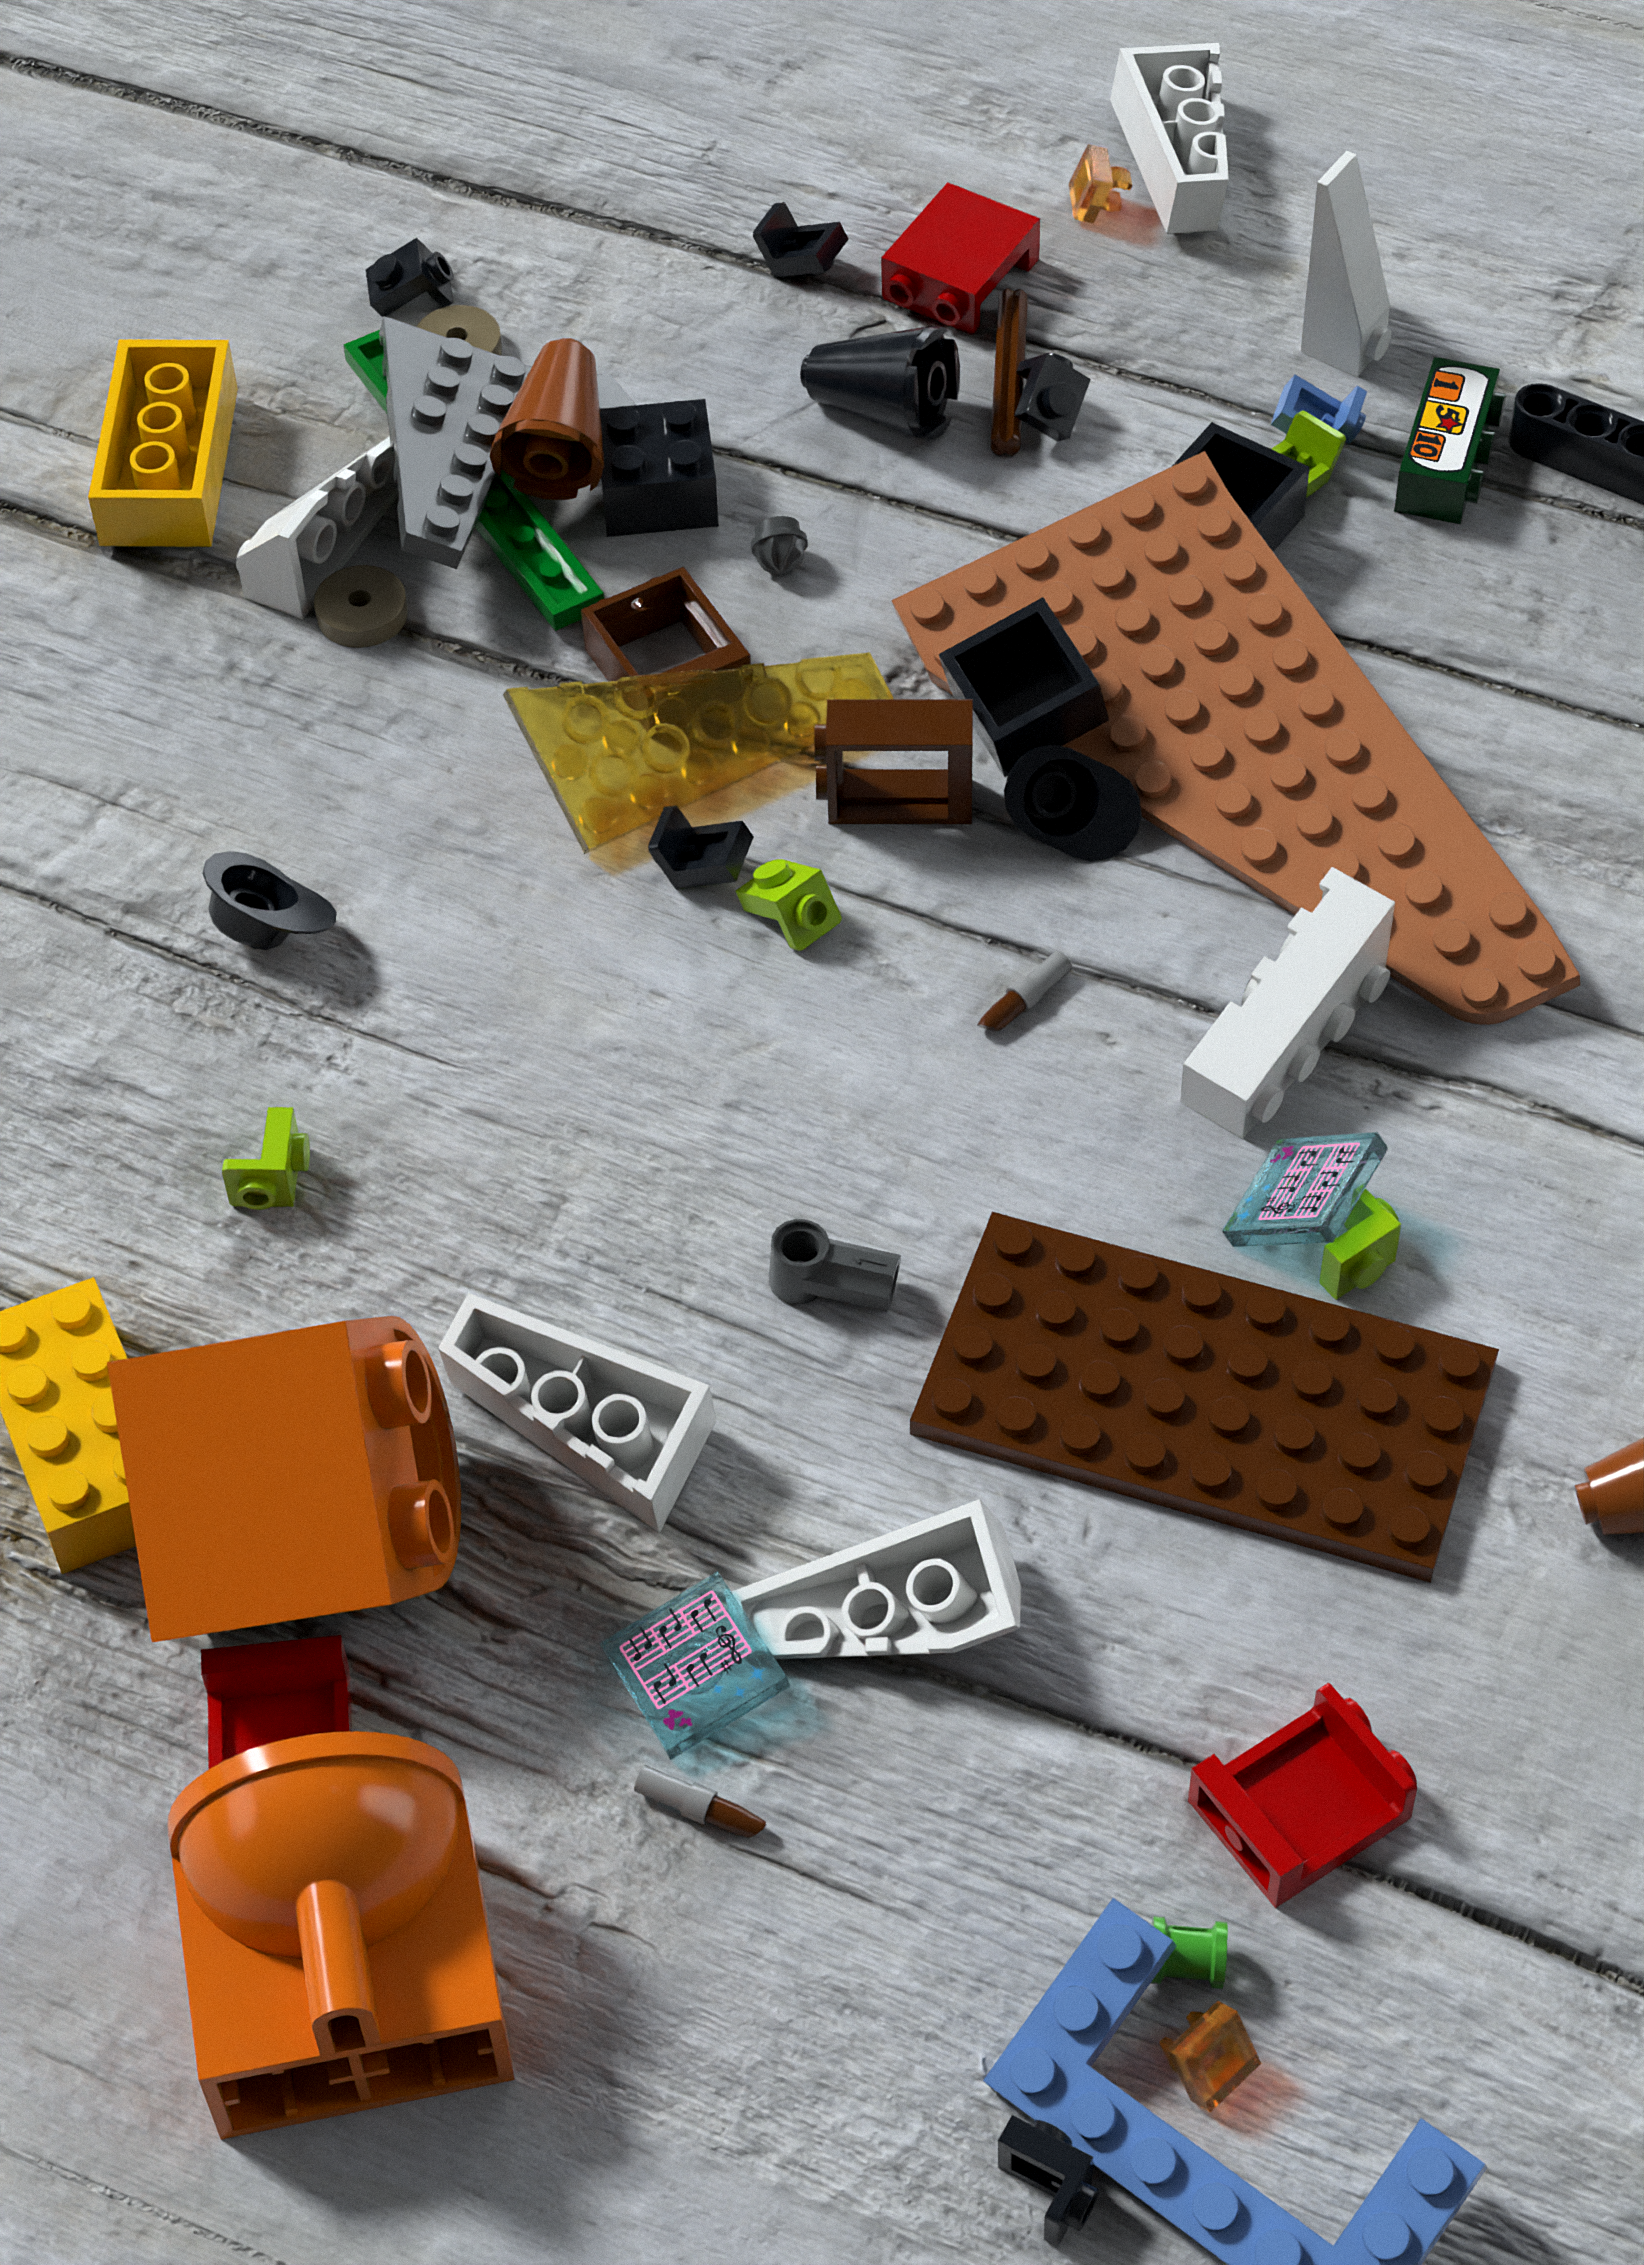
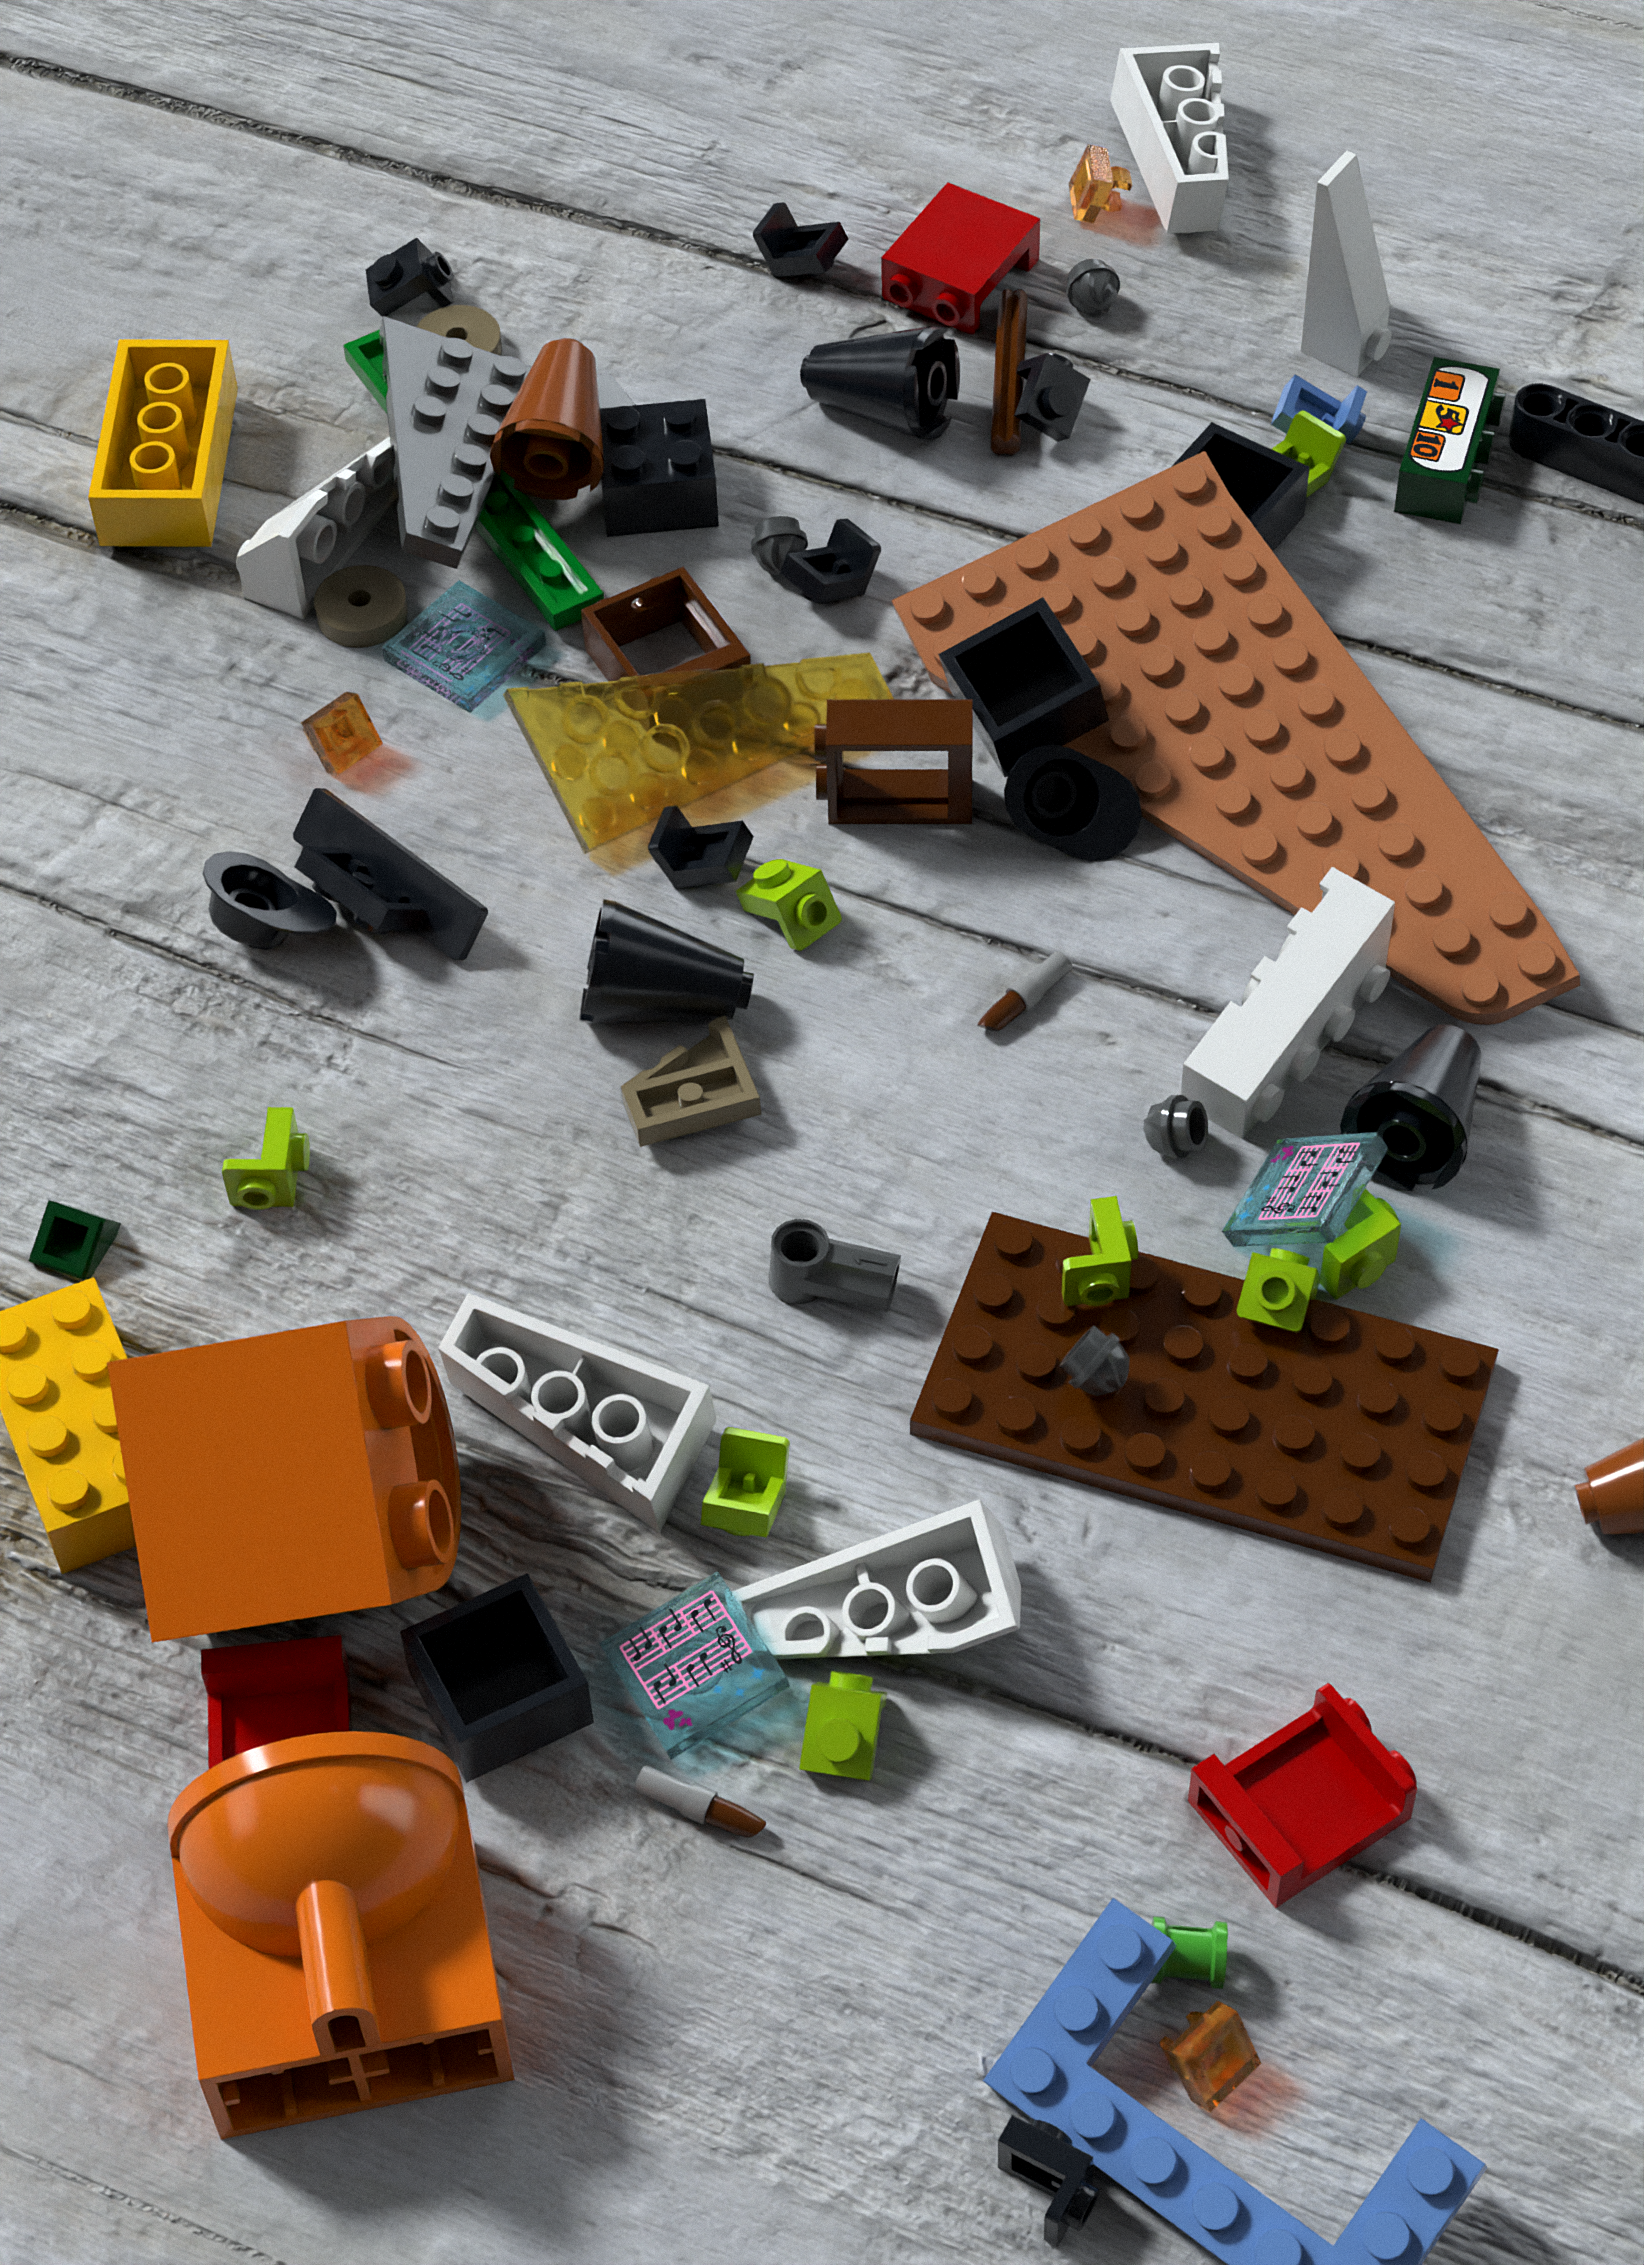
none -> dark green slope [28,1200,121,1280]
none -> black bracket [293,788,488,960]
none -> clear orange tile [301,691,383,775]
none -> clear light blue tile [382,580,547,713]
none -> black piece [400,1573,594,1783]
none -> black cone [579,899,754,1024]
none -> dark tan wing [621,1016,762,1147]
none -> lime bracket [700,1427,790,1538]
none -> black bracket [780,518,881,604]
none -> lime bracket [799,1671,887,1781]
none -> dark grey plate [1059,1326,1130,1396]
none -> lime bracket [1062,1196,1138,1306]
none -> dark grey plate [1066,259,1120,316]
none -> dark grey plate [1143,1095,1208,1159]
none -> lime bracket [1237,1248,1321,1333]
none -> black cone [1340,1025,1481,1191]

